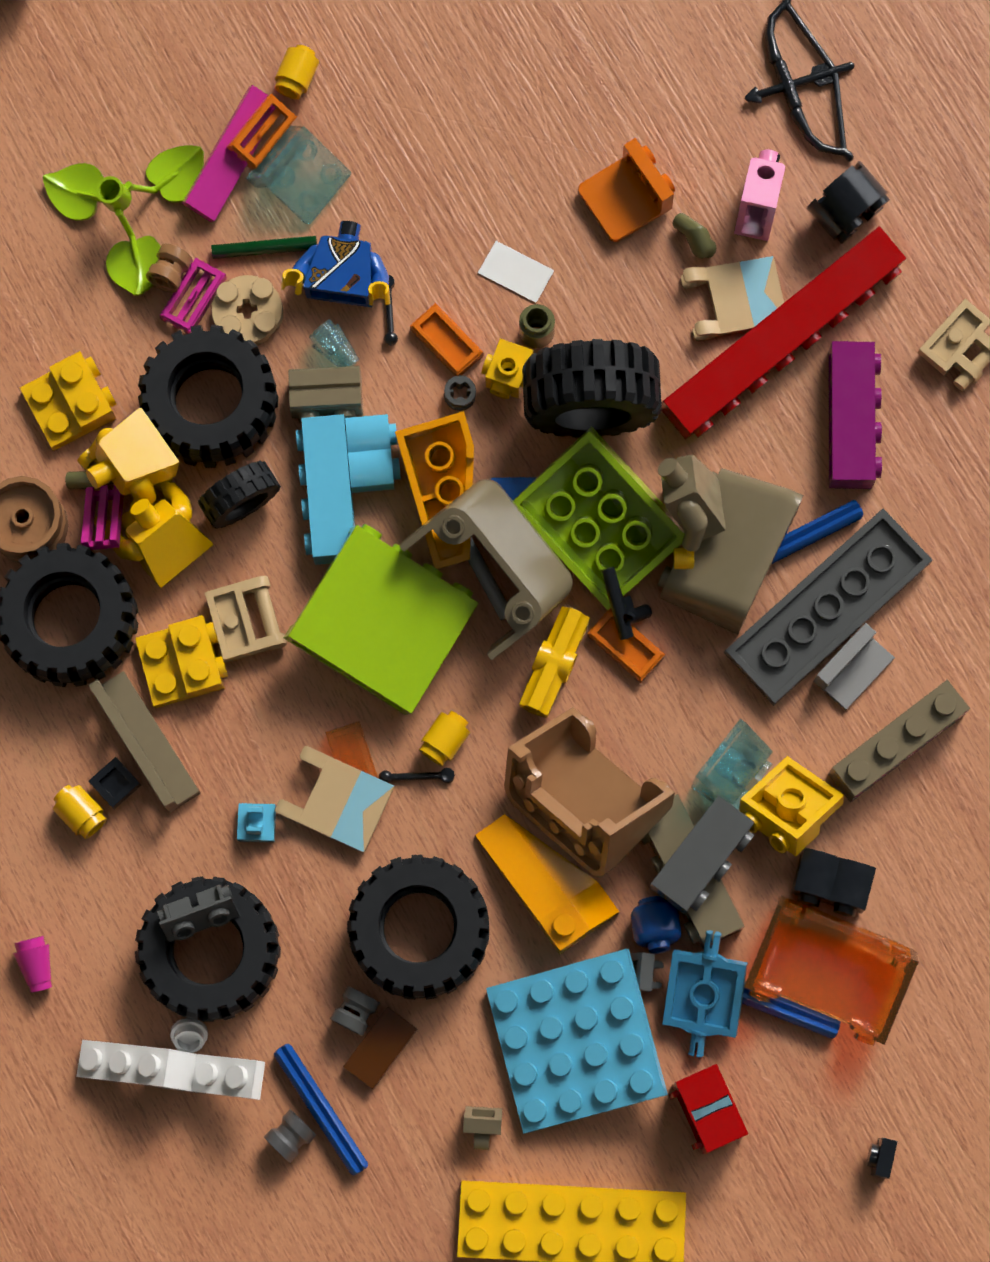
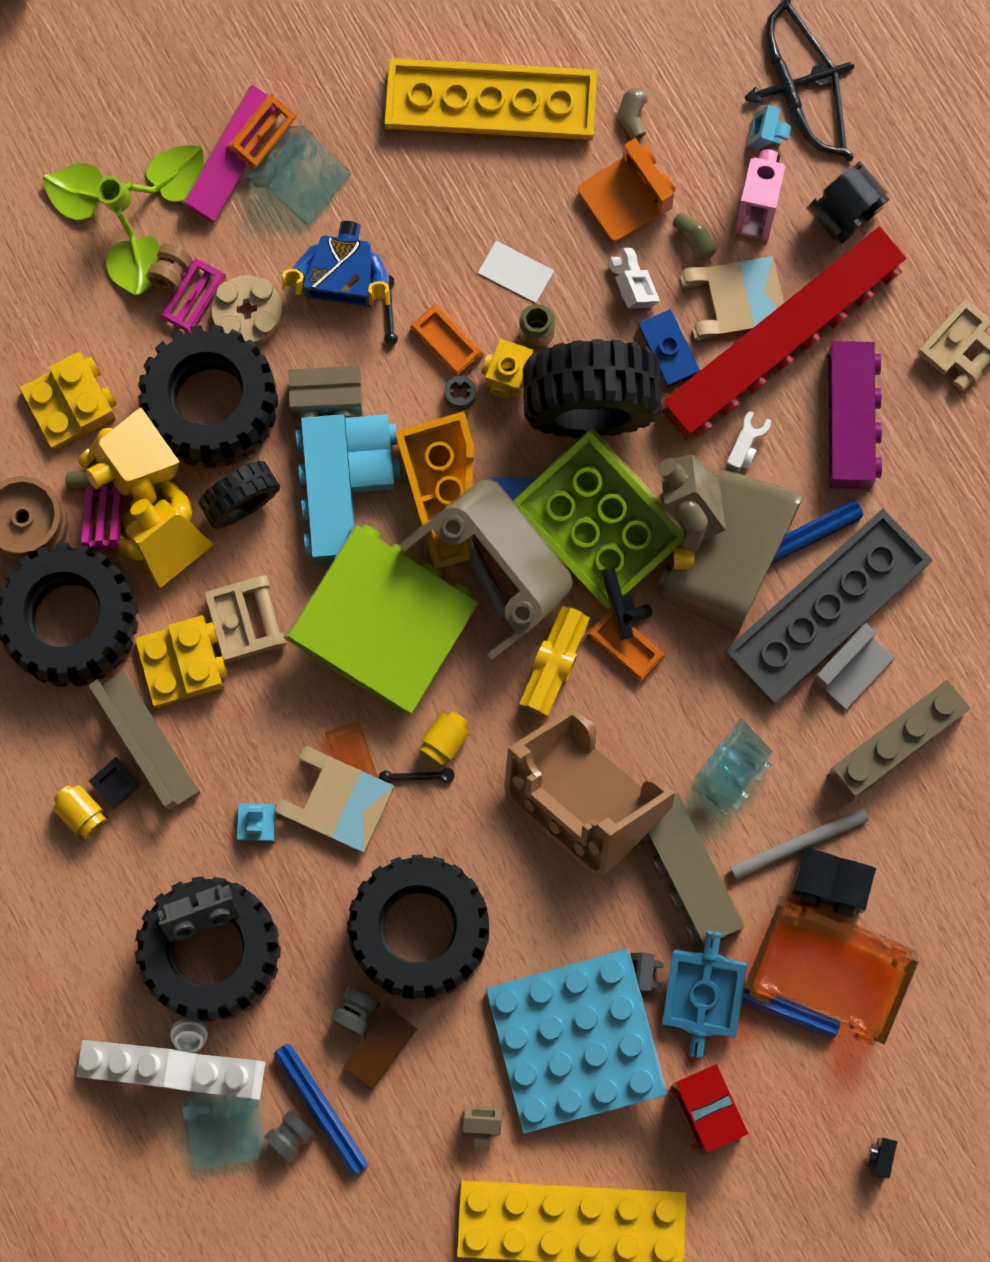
dark pink cone [13,936,52,993] -> none
dark green bar [211,236,317,259] -> none
yellow brick [275,45,319,100] -> none
clear light blue cone [309,319,360,367] -> none
light orange wedge [475,814,619,955] -> none
blue head [631,896,682,954] -> none
dark grey brick [649,795,754,915] -> none
yellow plate [739,756,844,857] -> none
none -> clear light blue hinge [183,1093,269,1171]
none -> yellow plate [385,58,597,140]
none -> white plate [608,248,660,309]
none -> dark tan arm [618,89,647,141]
none -> blue plate [638,309,700,388]
none -> white plate [725,411,771,473]
none -> light grey bar [730,808,869,880]
none -> medium azure tile [746,105,791,151]

